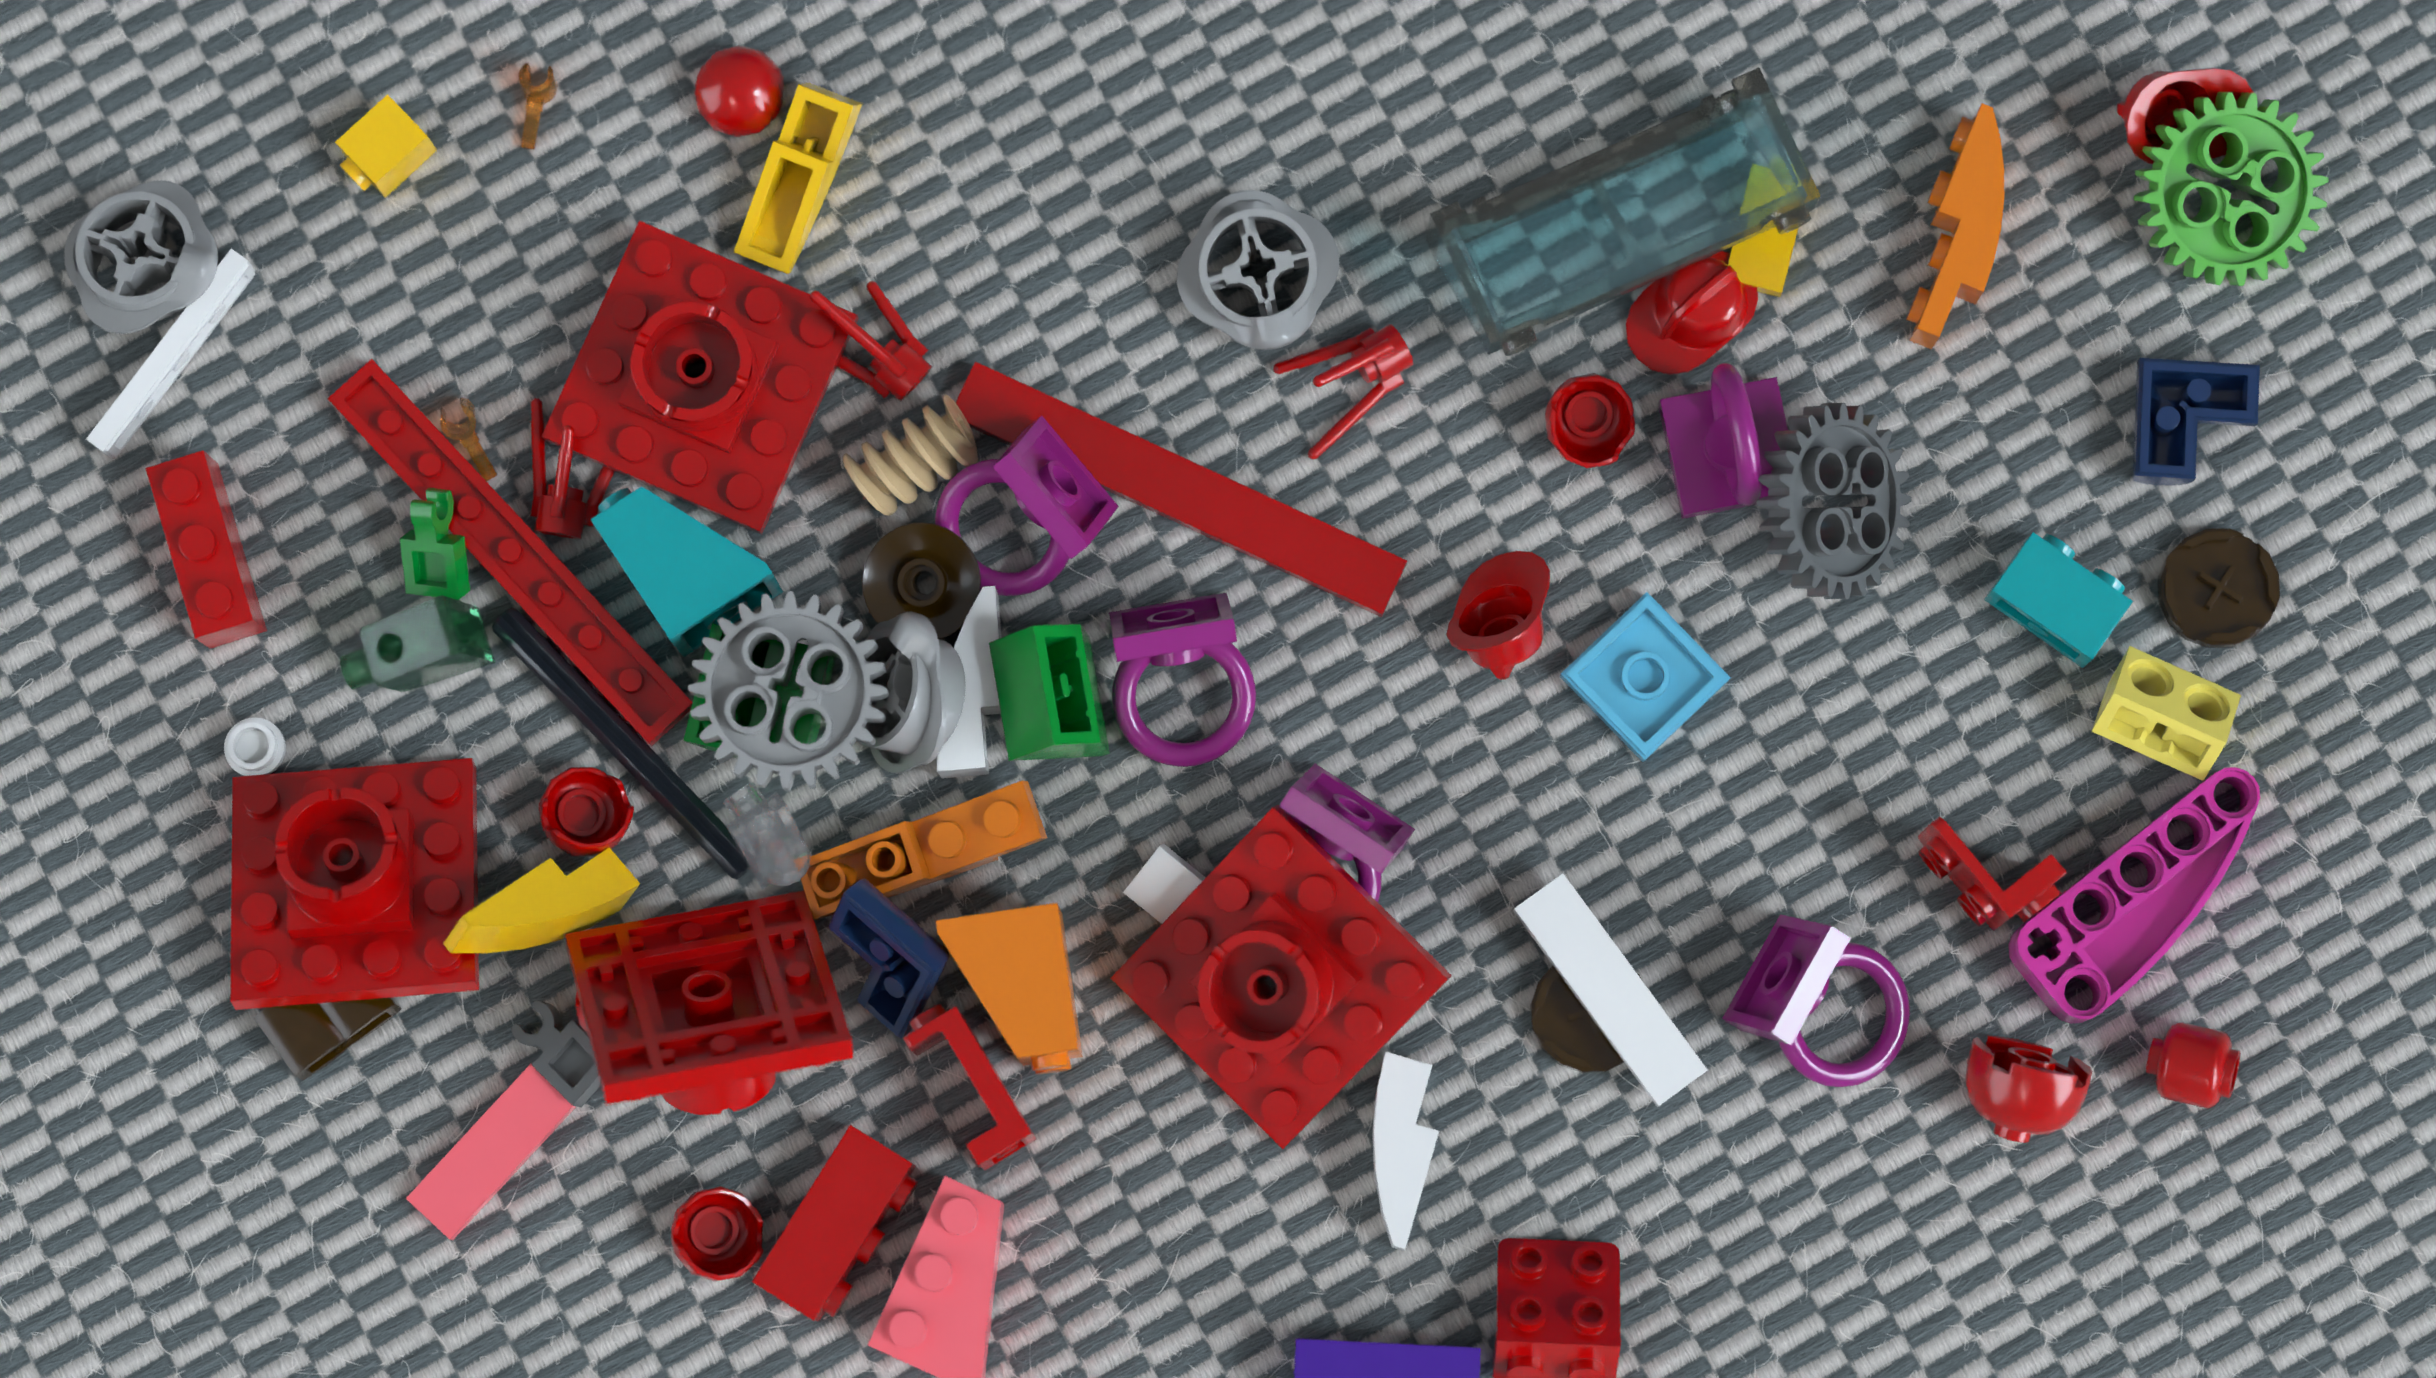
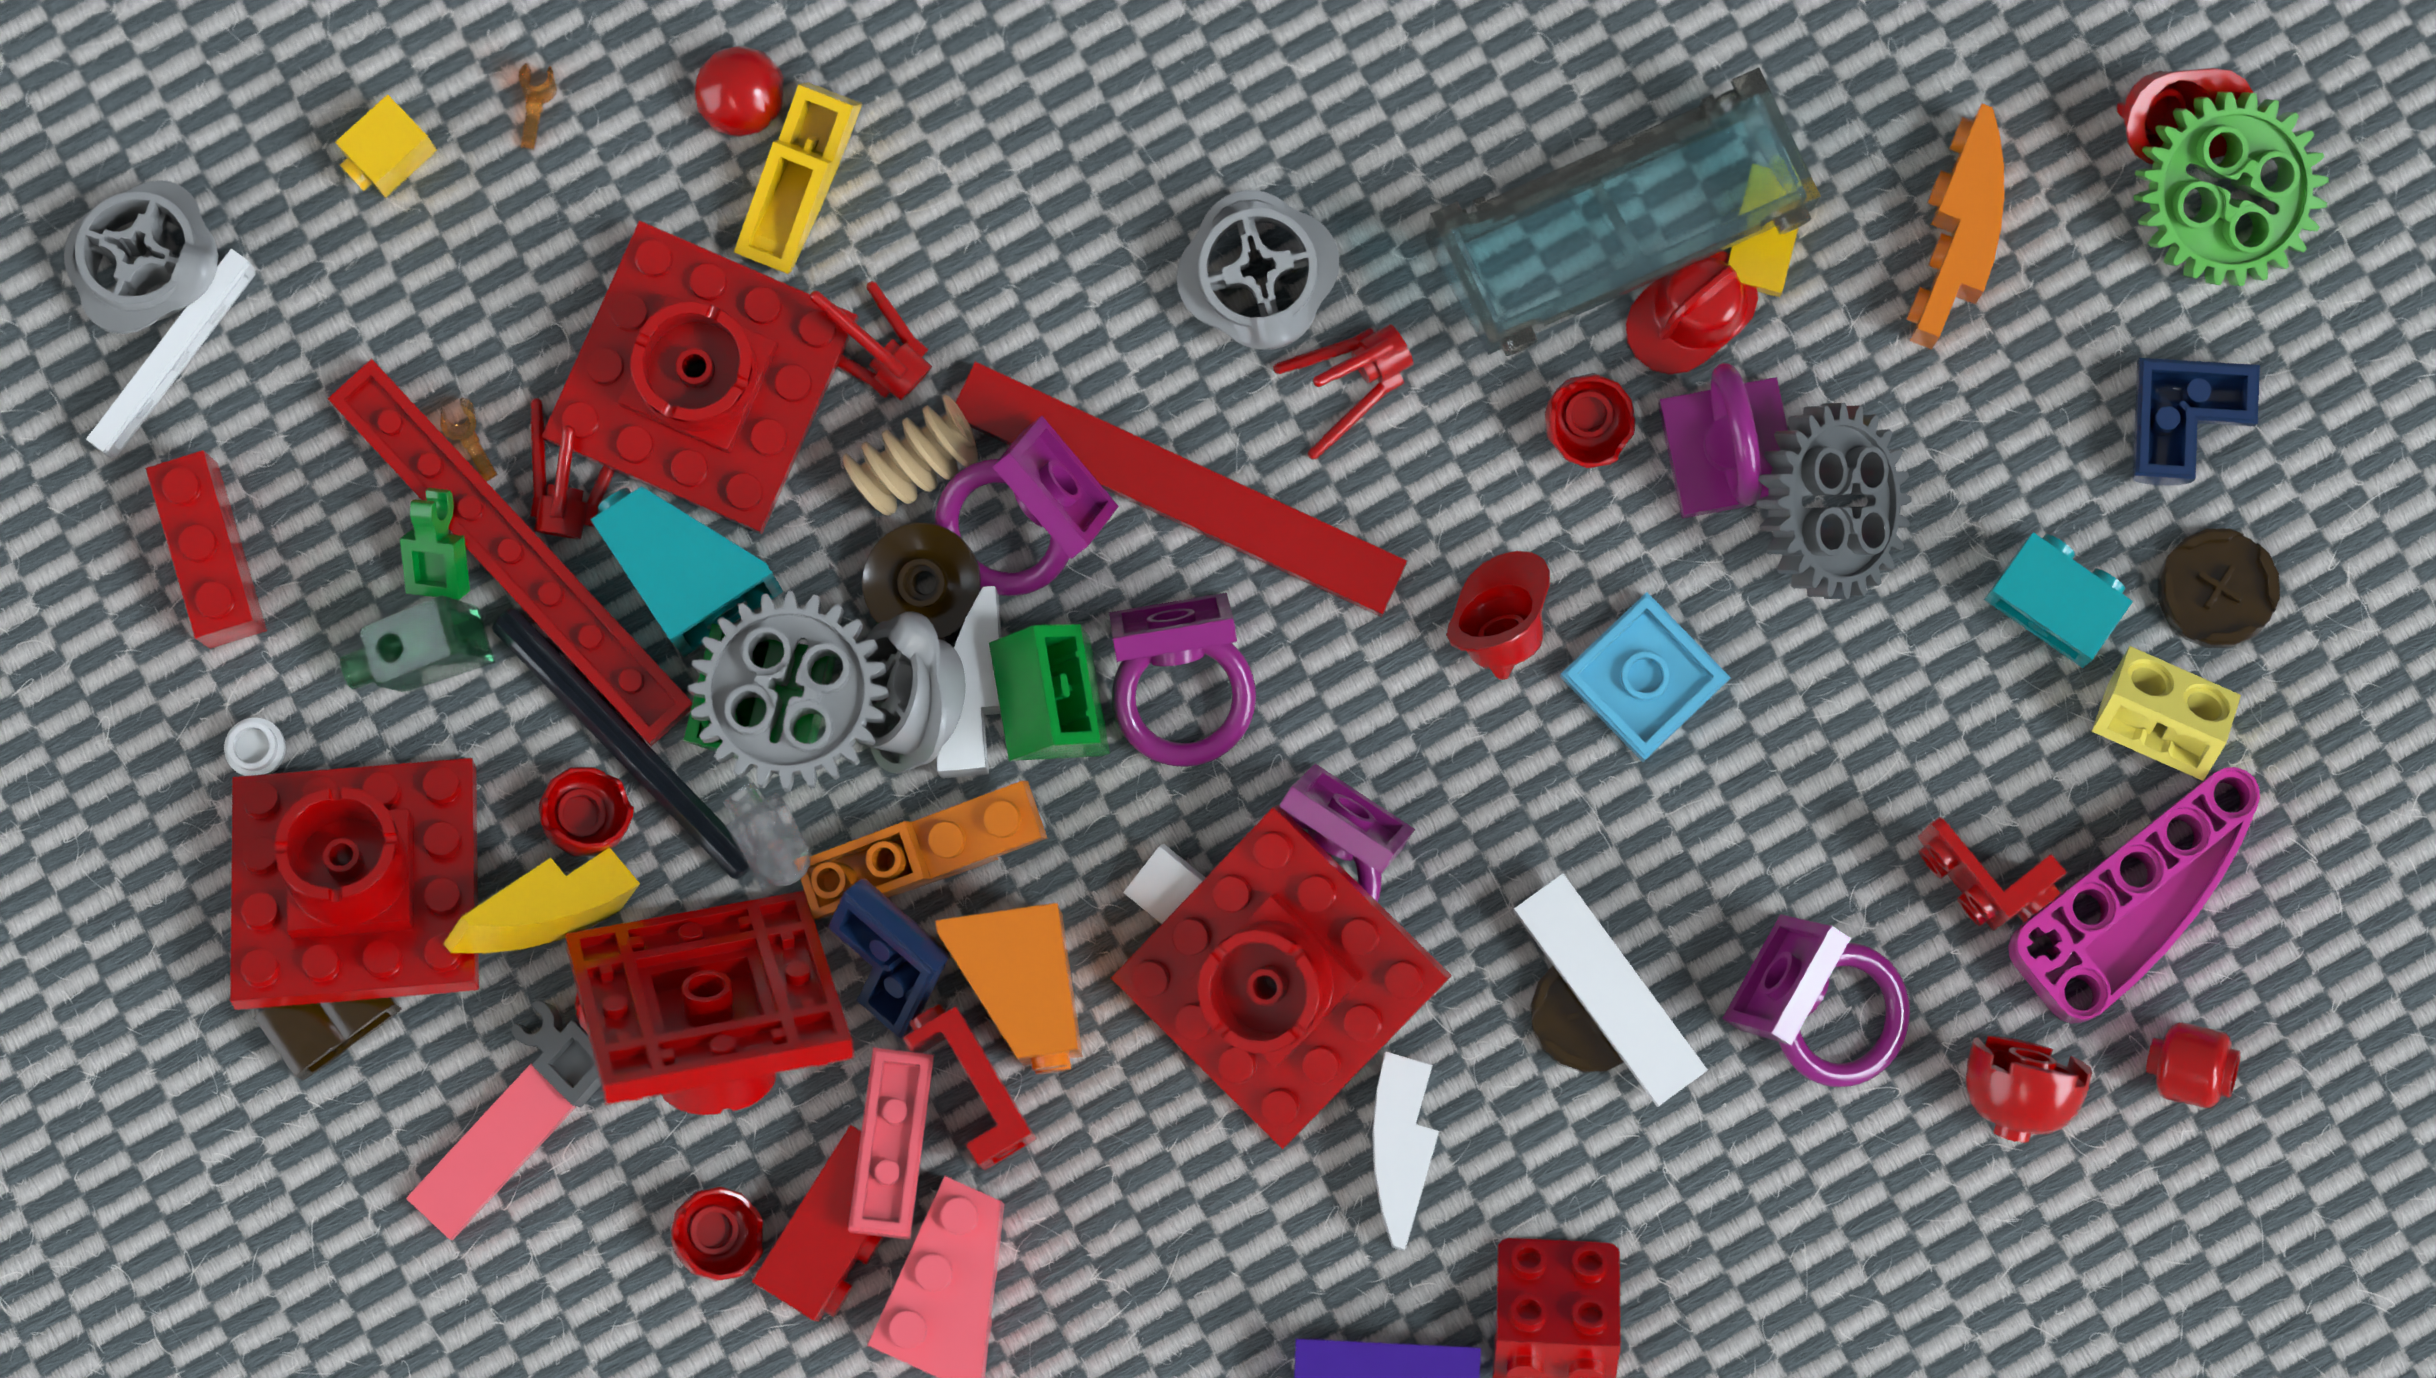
none -> coral tile [848,1047,934,1240]

